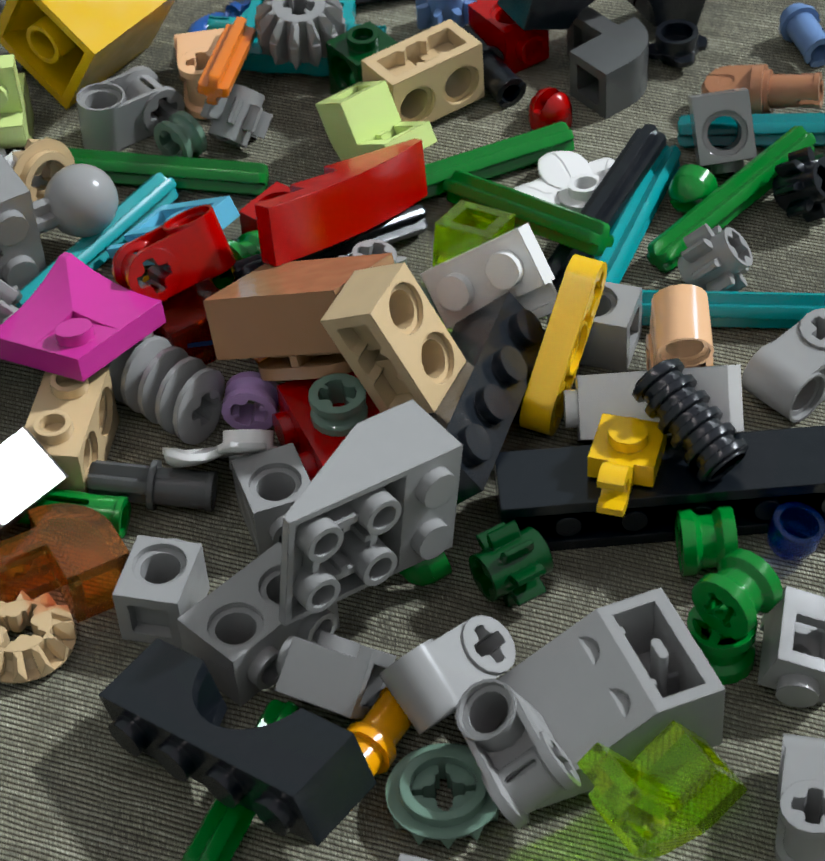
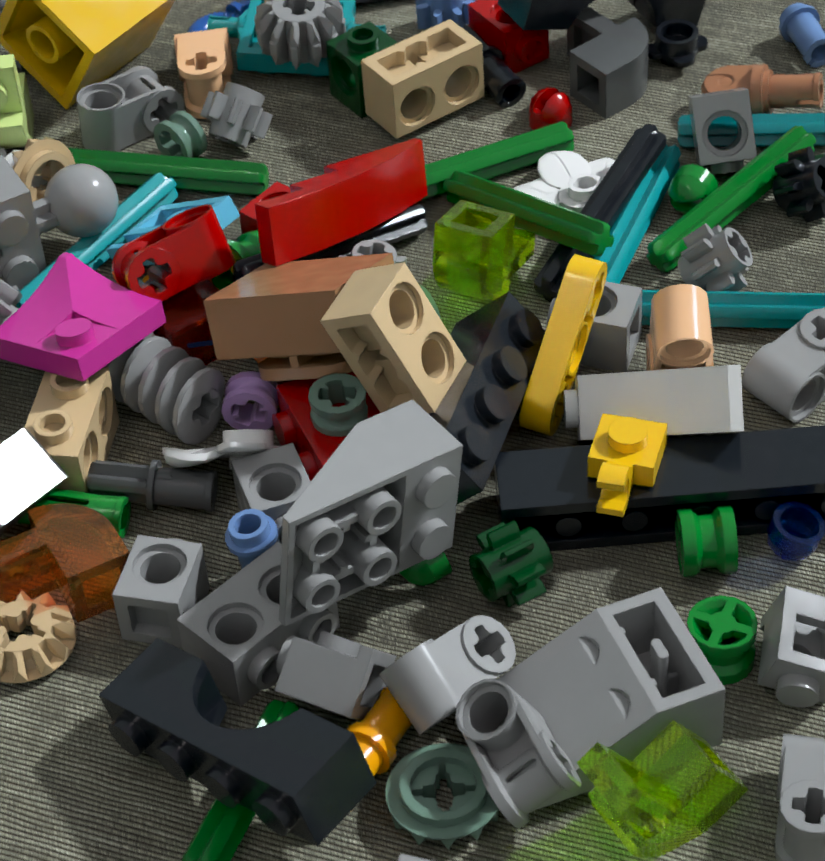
orange axle [197,17,256,105] -> none
yellowish green brick [315,80,437,161] -> none
white plate [420,223,558,330] -> none
black piece [632,358,749,483] -> none
green wheel [691,548,783,639] -> none
none -> medium blue pin [225,509,278,569]

